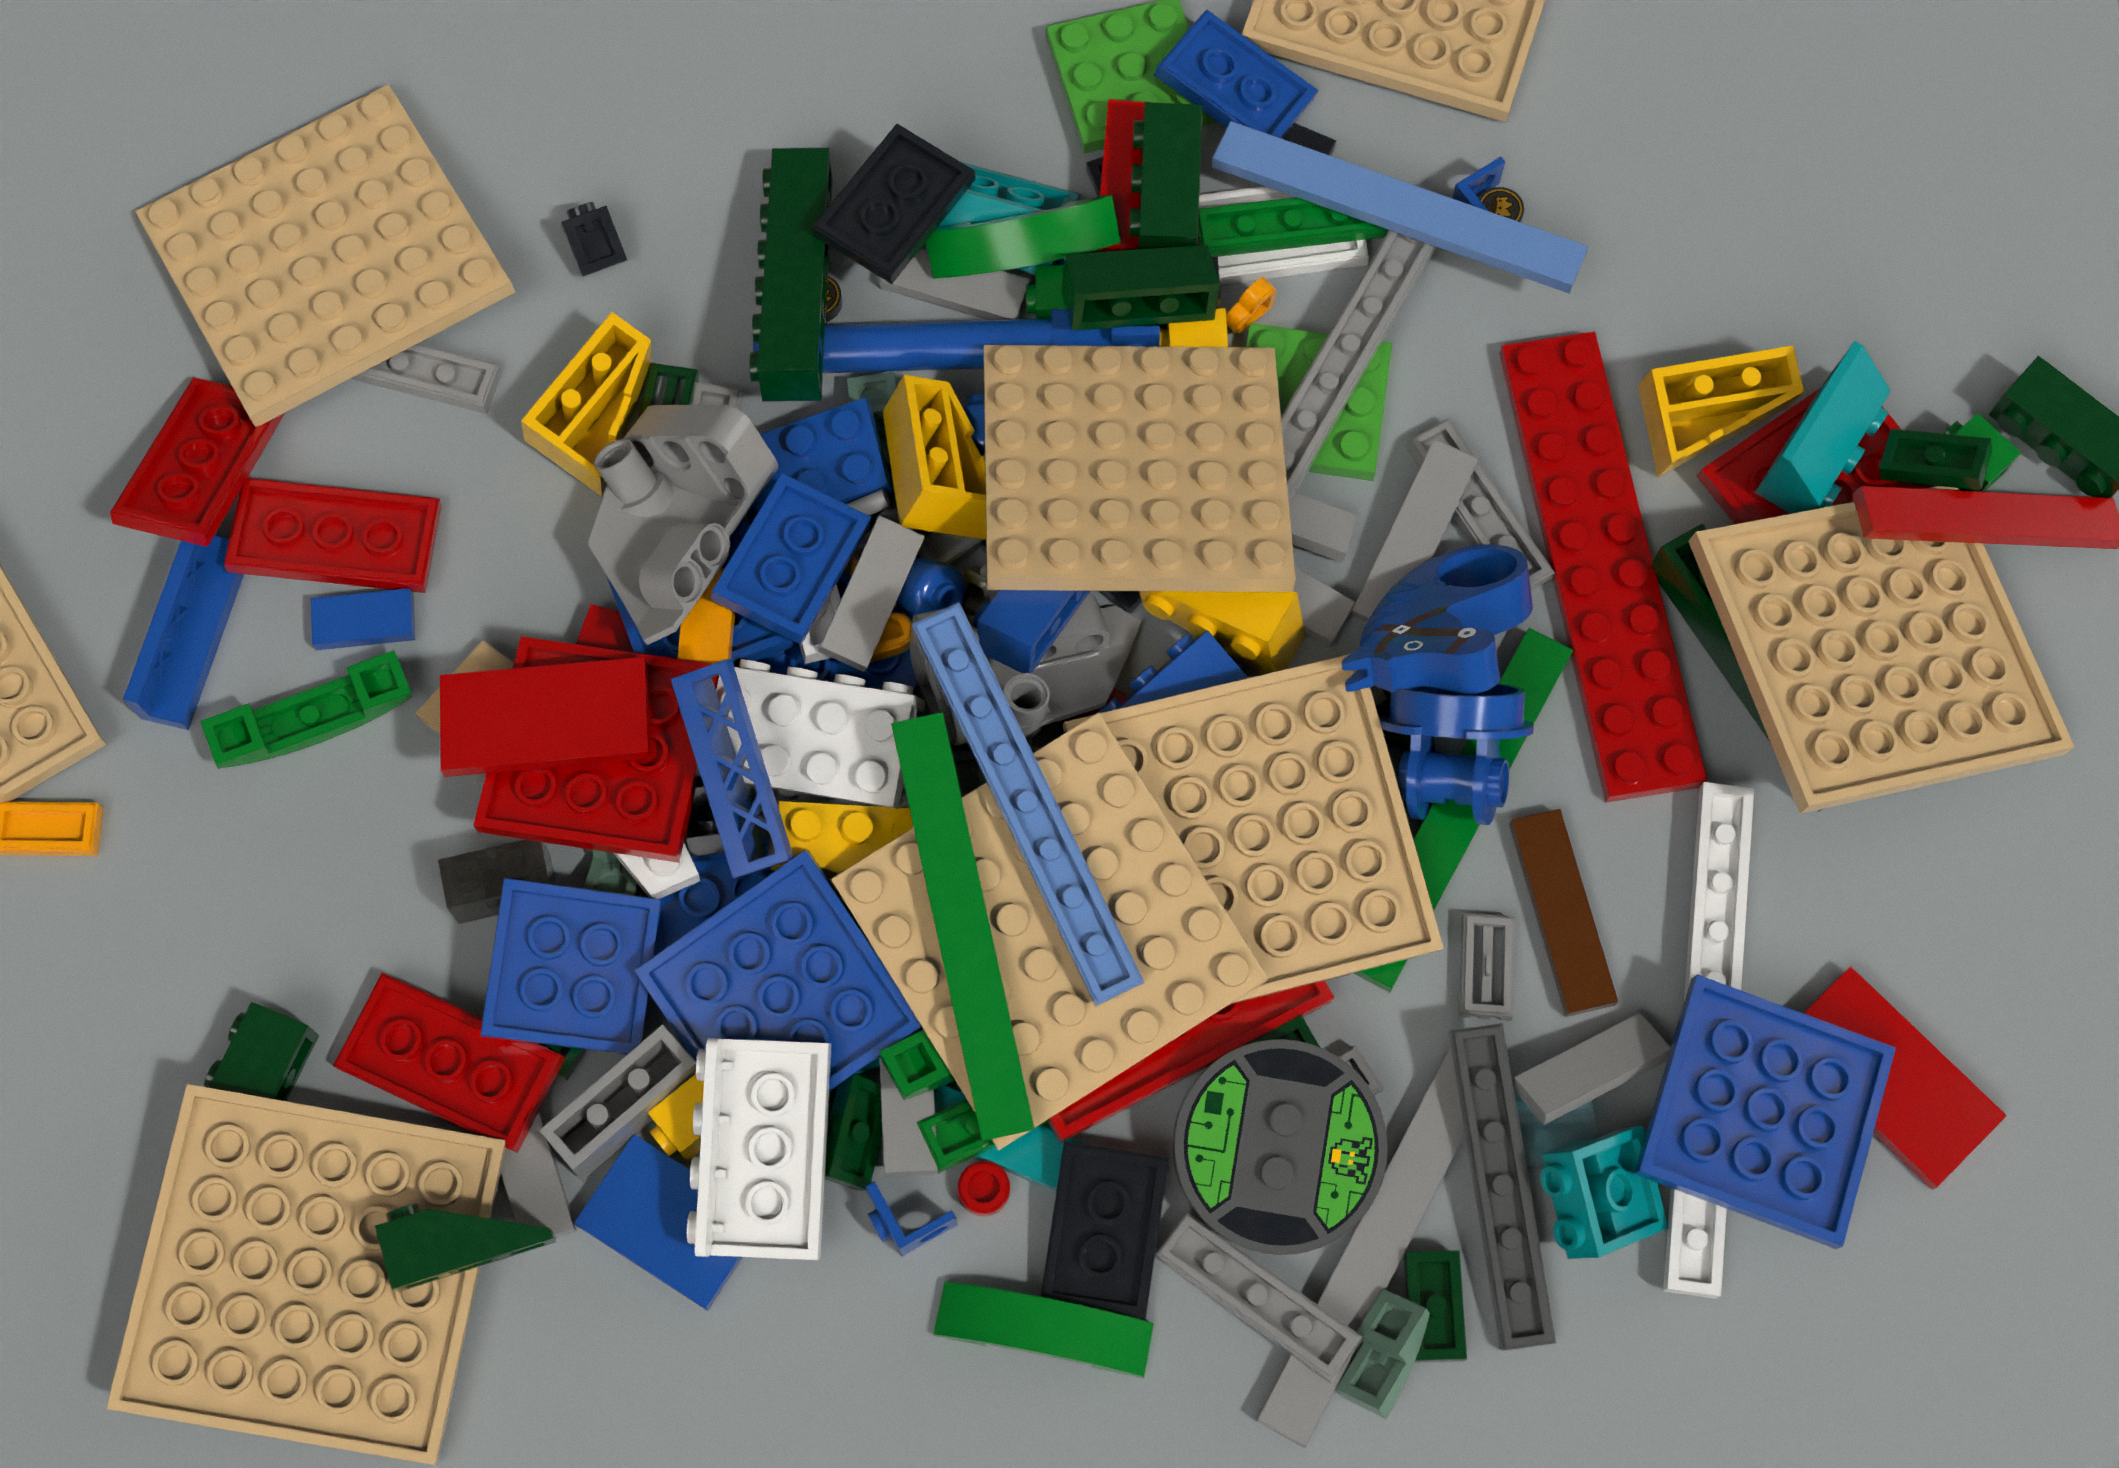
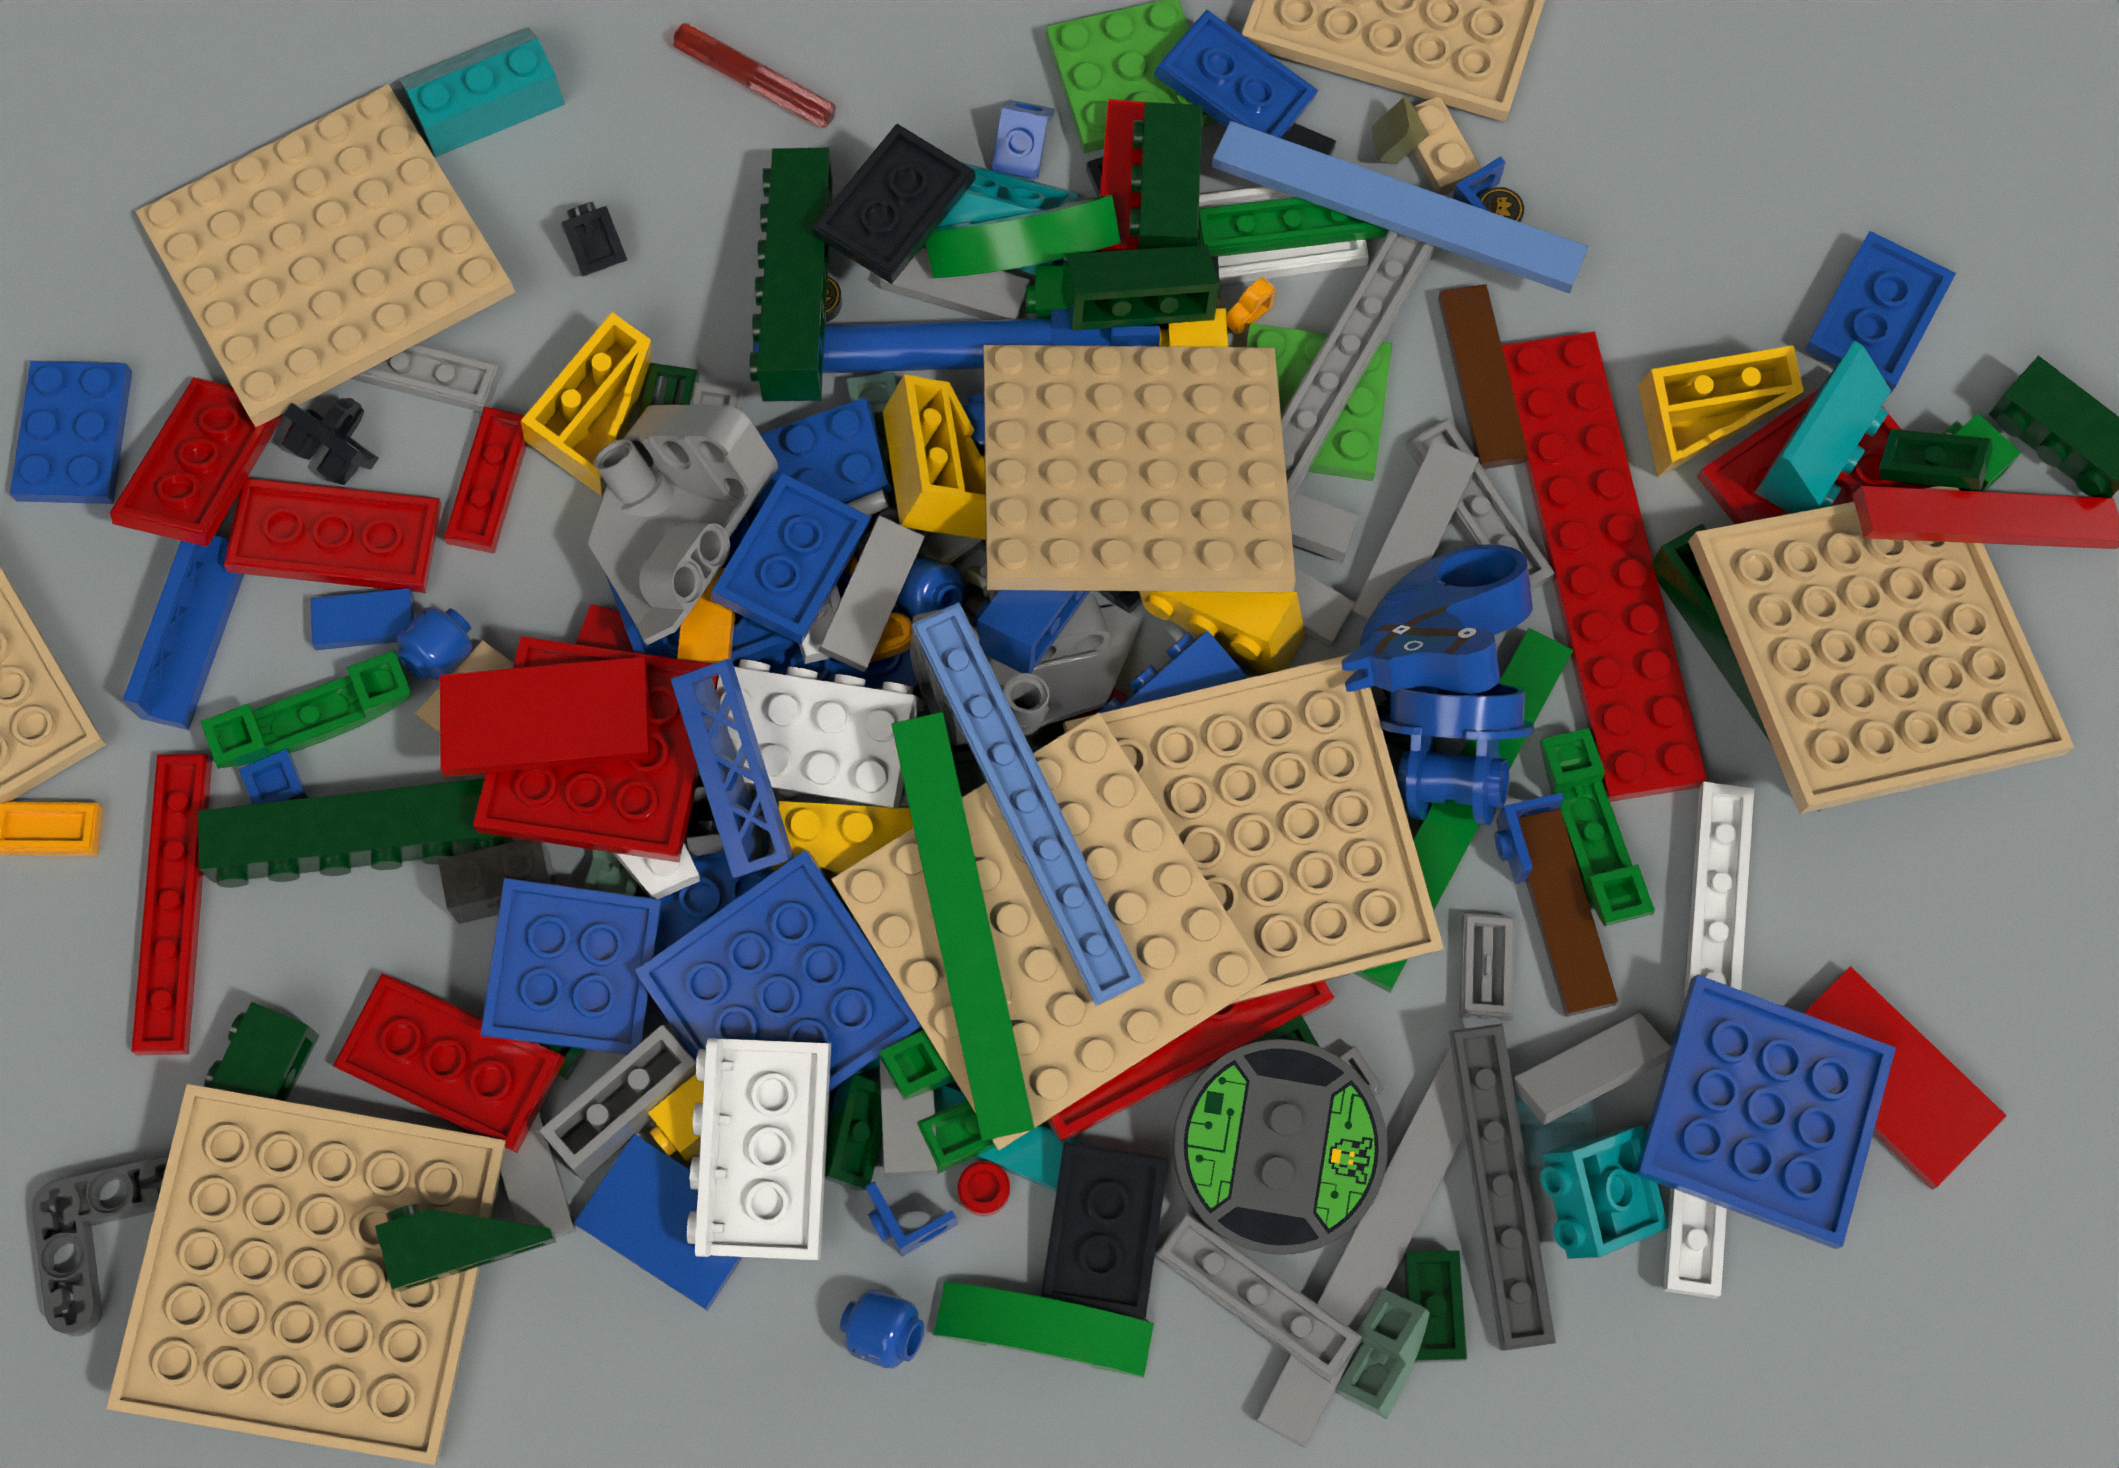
none -> blue plate [10,361,132,504]
none -> dark grey beam [32,1156,169,1336]
none -> red tile [131,754,212,1056]
none -> dark green brick [198,778,519,888]
none -> blue tile [239,749,308,804]
none -> black hips [282,398,379,485]
none -> blue head [396,607,472,681]
none -> teal slope [400,27,565,157]
none -> red tile [444,407,527,554]
none -> clear red axle [673,23,836,128]
none -> blue head [840,1290,924,1369]
none -> bracket [992,100,1055,179]
none -> olive slope [1371,97,1429,164]
none -> tan plate [1412,97,1481,195]
none -> reddish brown tile [1438,284,1528,469]
none -> blue bracket [1494,793,1564,884]
none -> green slope [1540,728,1655,927]
none -> blue plate [1804,231,1956,394]

